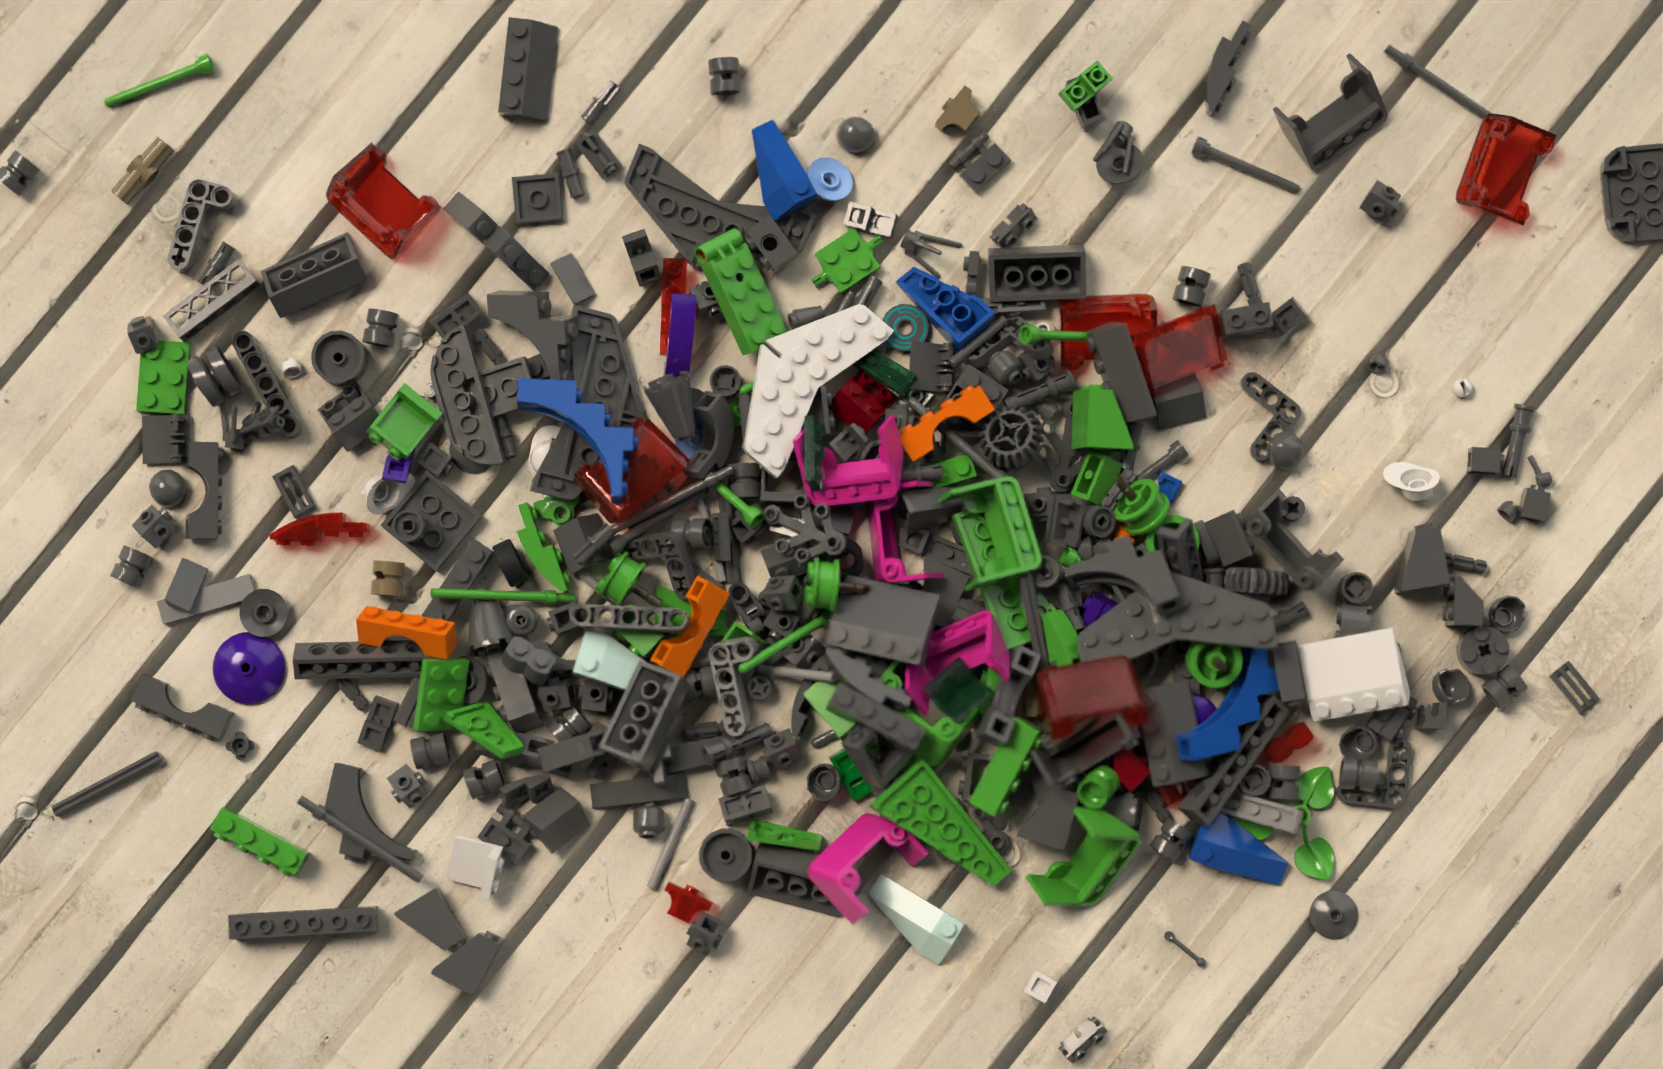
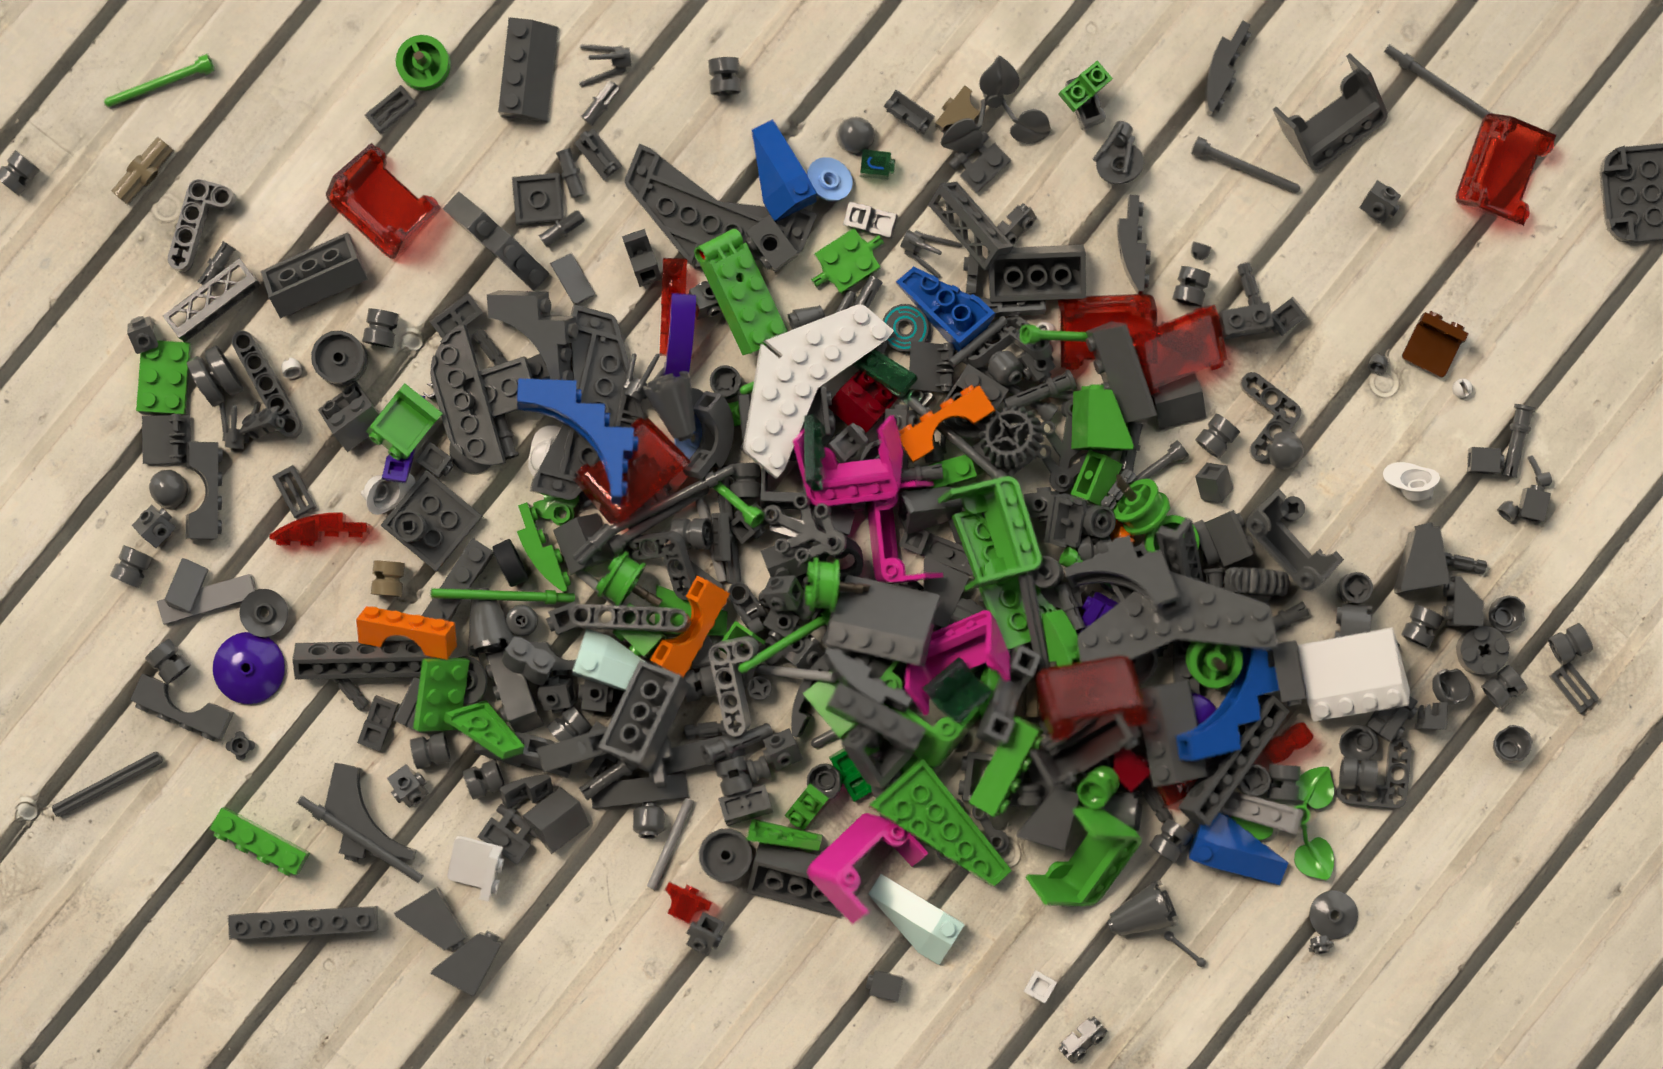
blue tile [1158,471,1182,503] -> none
none -> dark grey wheel [145,639,191,684]
none -> dark grey tile [365,85,417,134]
none -> bright green wheel [396,35,451,91]
none -> dark grey axle [539,210,585,248]
none -> dark grey plant [579,45,631,86]
none -> dark grey pin [579,759,638,801]
none -> dark grey plant [623,353,664,403]
none -> bright green slope [785,784,829,830]
none -> clear green brick [860,149,895,180]
none -> dark grey brick [866,970,903,1001]
none -> dark grey hinge [884,90,935,134]
none -> dark grey fence [928,181,1014,270]
none -> dark grey plant [940,56,1051,152]
none -> dark grey wheel [1017,782,1041,805]
none -> dark grey cone [1107,880,1178,936]
none -> dark grey slope [1117,195,1151,294]
none -> dark grey hinge [1191,241,1211,260]
none -> dark grey wheel [1195,413,1240,459]
none -> dark grey panel [1195,463,1233,503]
none -> dark grey plate [1308,935,1334,954]
none -> dark grey wheel [1401,604,1444,648]
none -> reddish brown bracket [1402,311,1469,378]
none -> dark grey hair [1493,725,1533,764]
none -> dark grey wheel [1548,623,1593,666]

